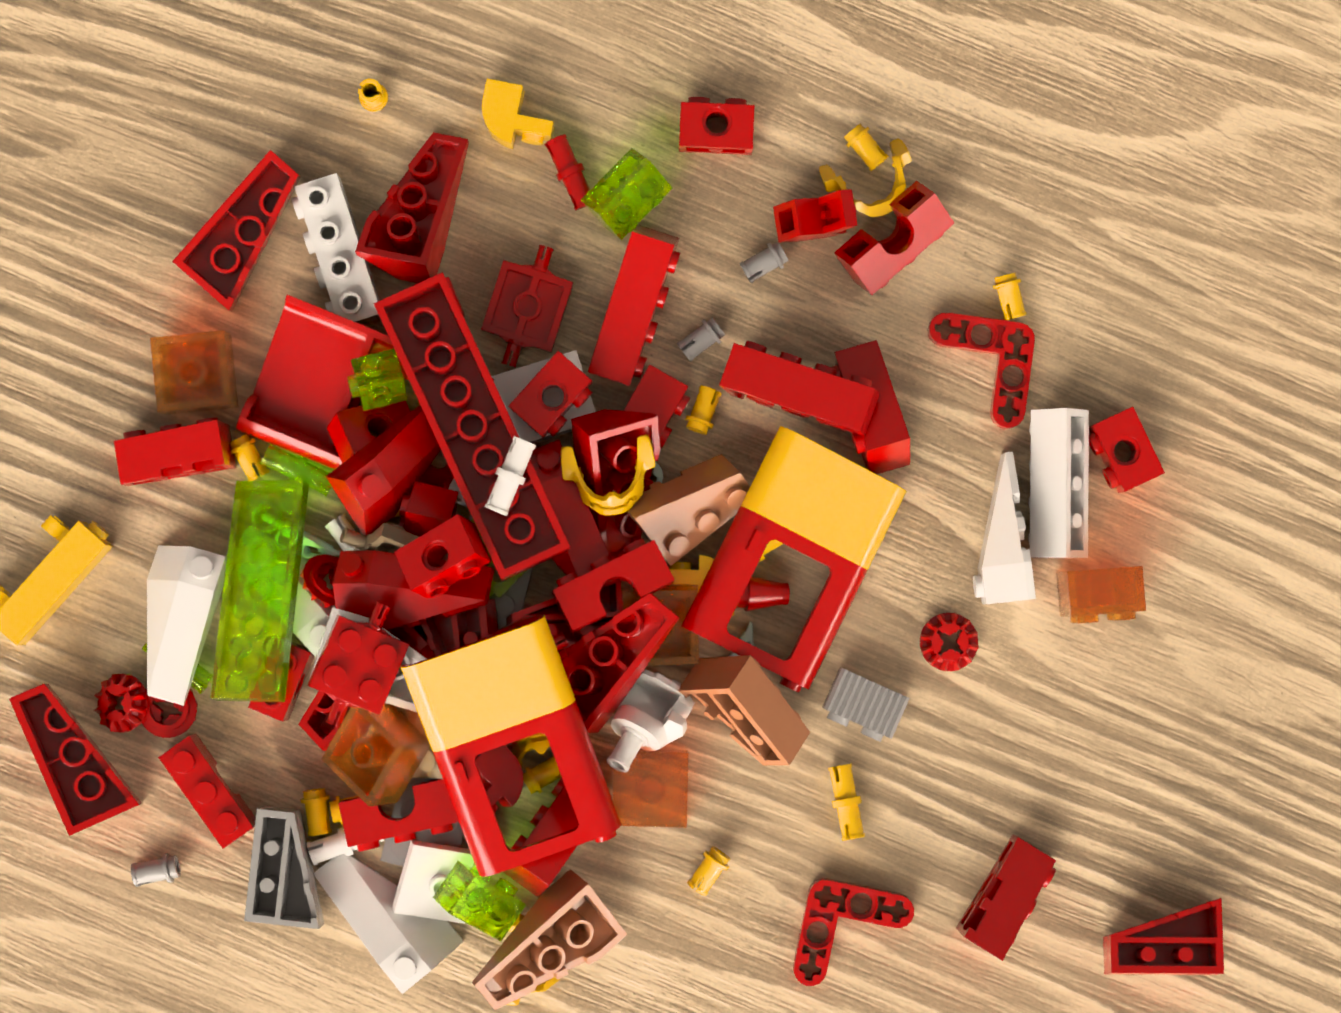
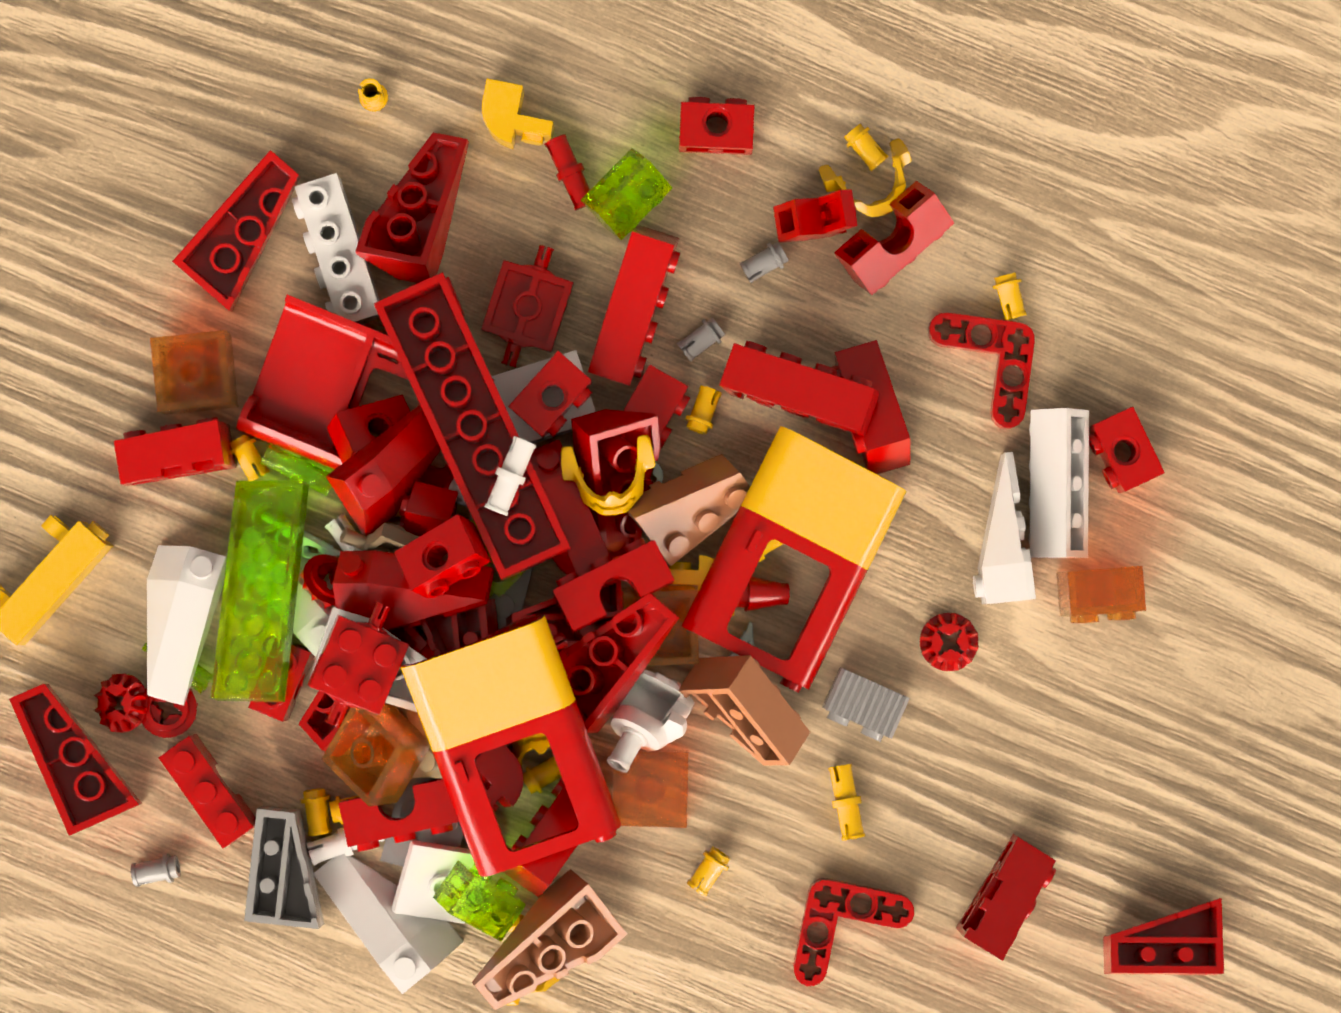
clear neon green brick [347,349,407,411] -> none

